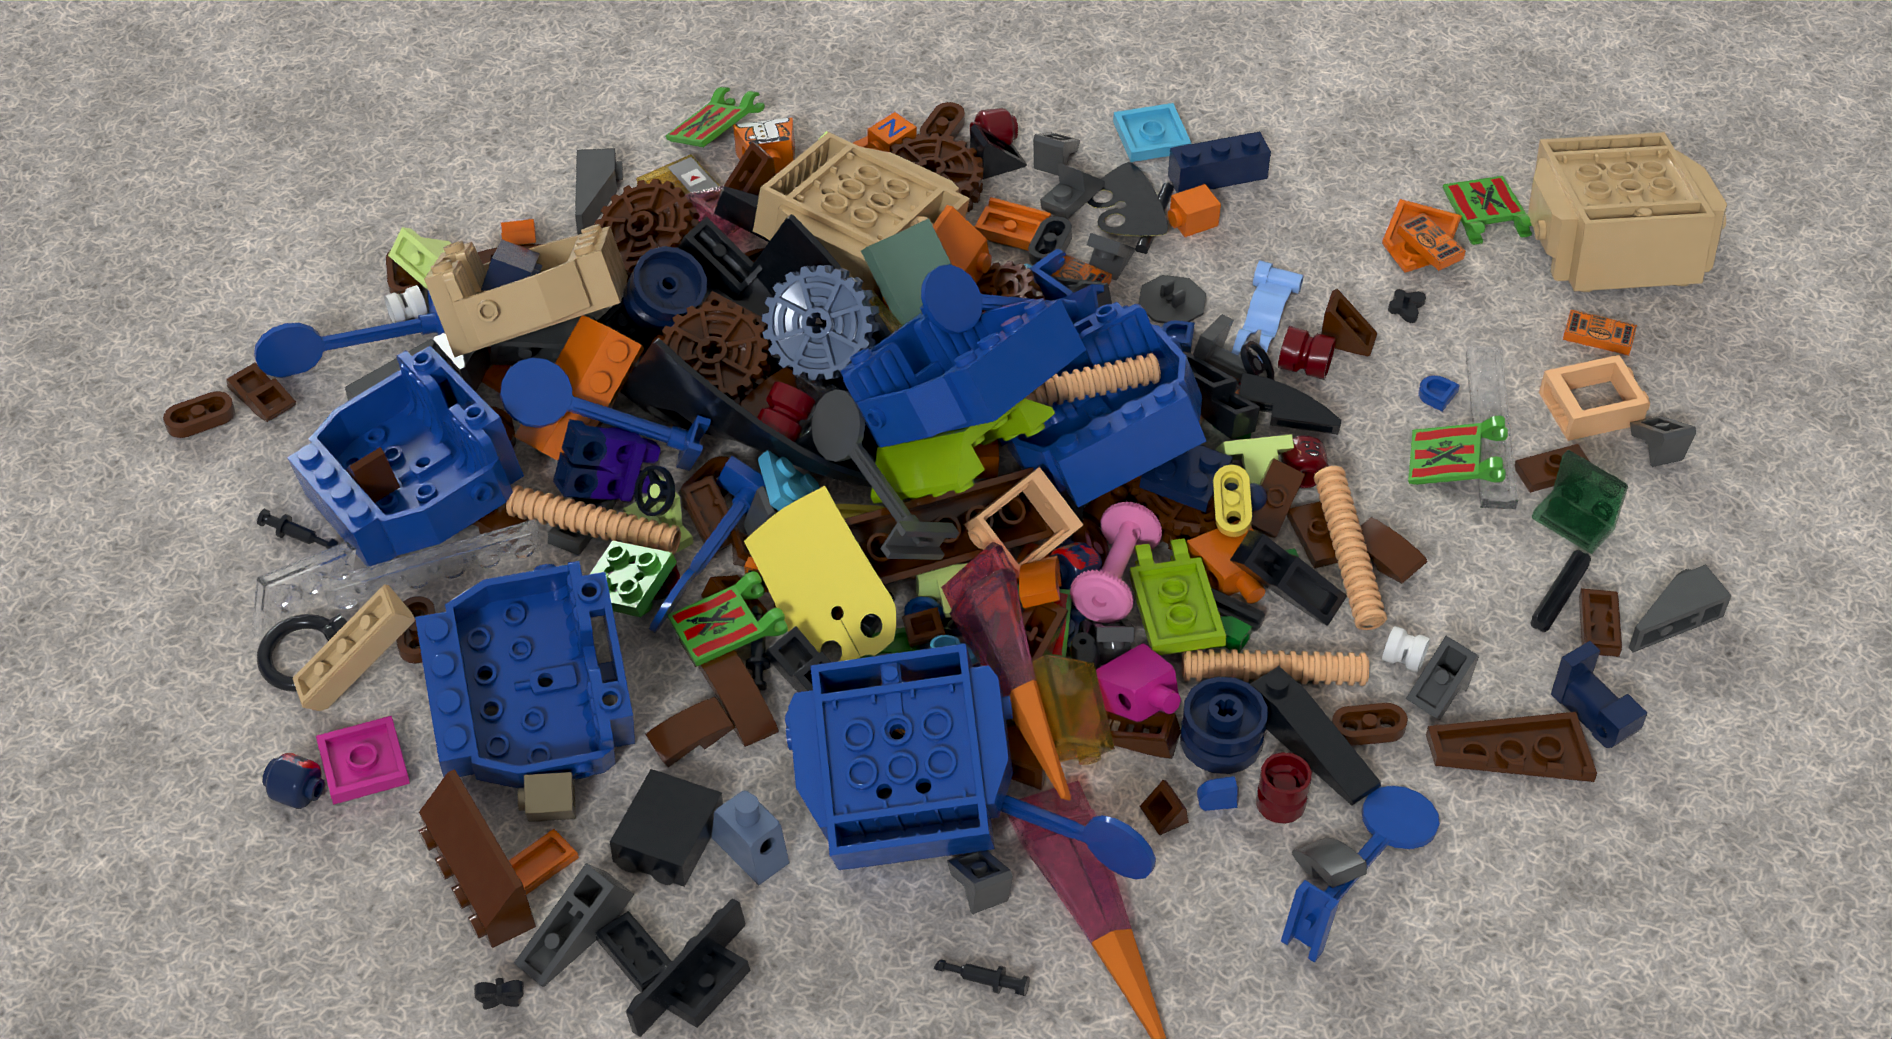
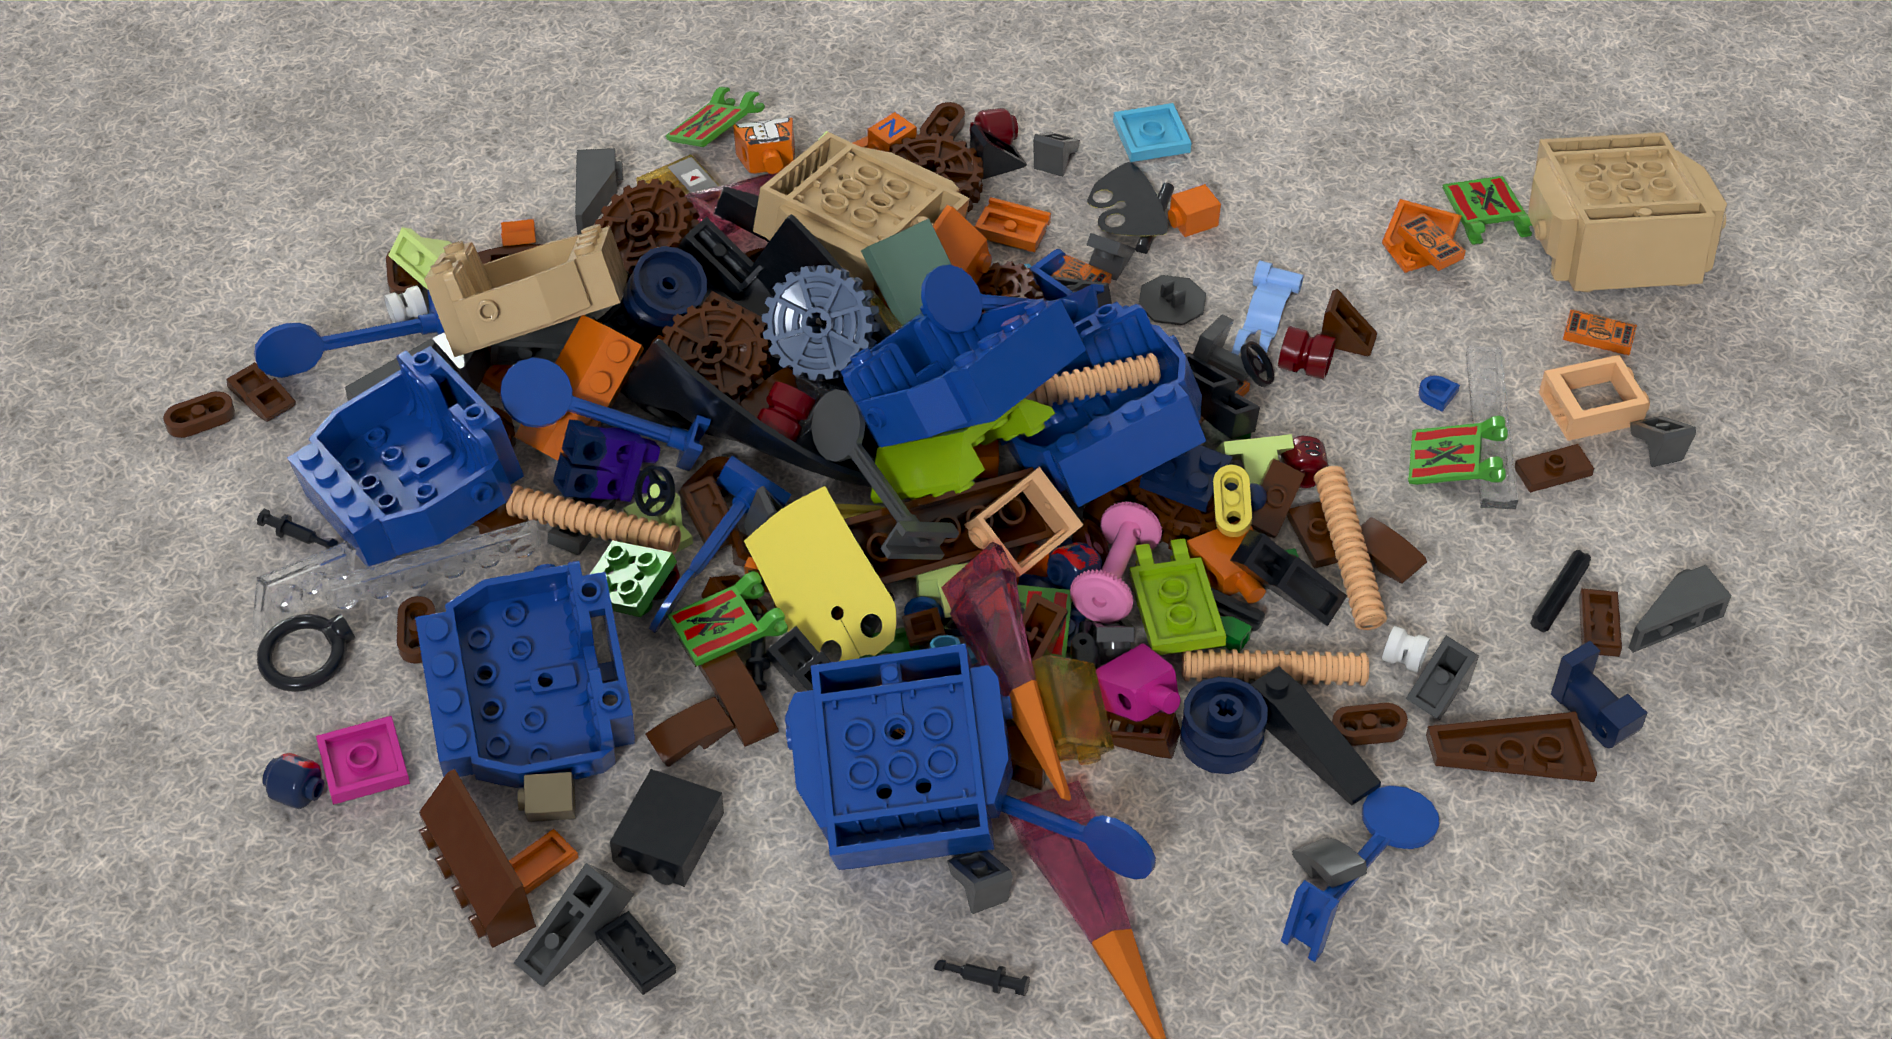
tan slope [293,584,415,711] -> none
reddish brown slope [346,447,400,503] -> none
black piece [474,978,524,1010] -> none
dark blue brick [481,240,543,291] -> none
black bracket [626,899,751,1037] -> none
sand blue torso [712,790,789,886] -> none
reddish brown slope [718,141,775,196] -> none
medium azure plate [758,450,820,511] -> none
orange slope [1019,556,1062,608] -> none
black plate [1028,216,1072,265] -> none
dark grey slope [1040,163,1105,219] -> none
reddish brown slope [1139,780,1189,835] -> none
blue tile [1161,320,1195,353] -> none
dark blue brick [1168,131,1271,193] -> none
blue tile [1197,776,1238,811] -> none
black slope [1239,373,1341,435] -> none
dark red wheel [1256,752,1312,824] -> none
black piece [1388,289,1426,323] -> none
clear green bracket [1532,450,1628,554] -> none

